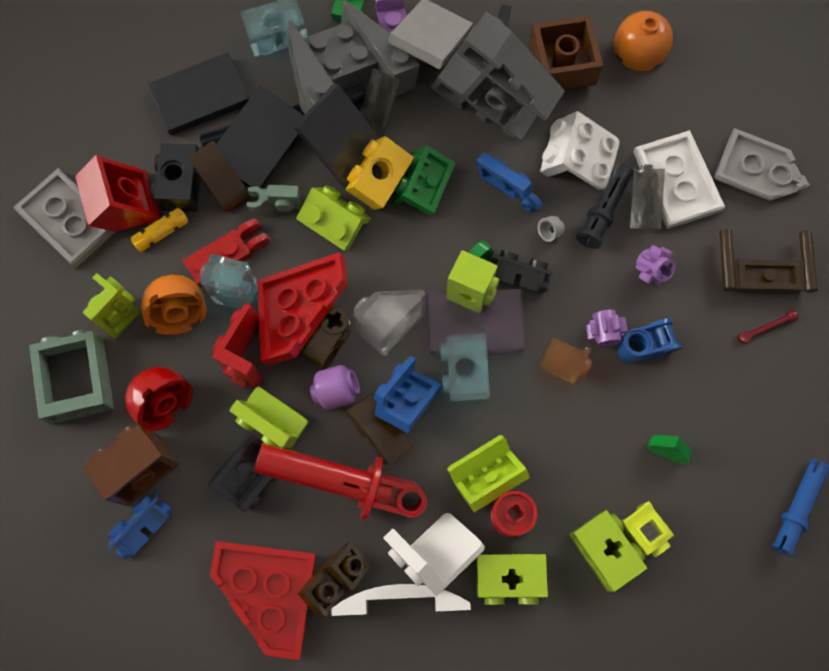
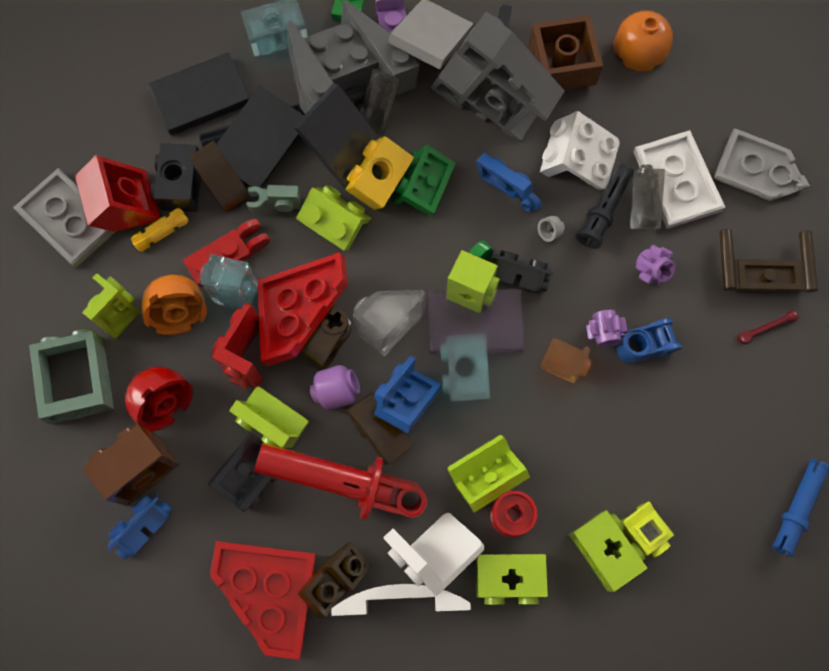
green tile [647,435,692,464] -> none

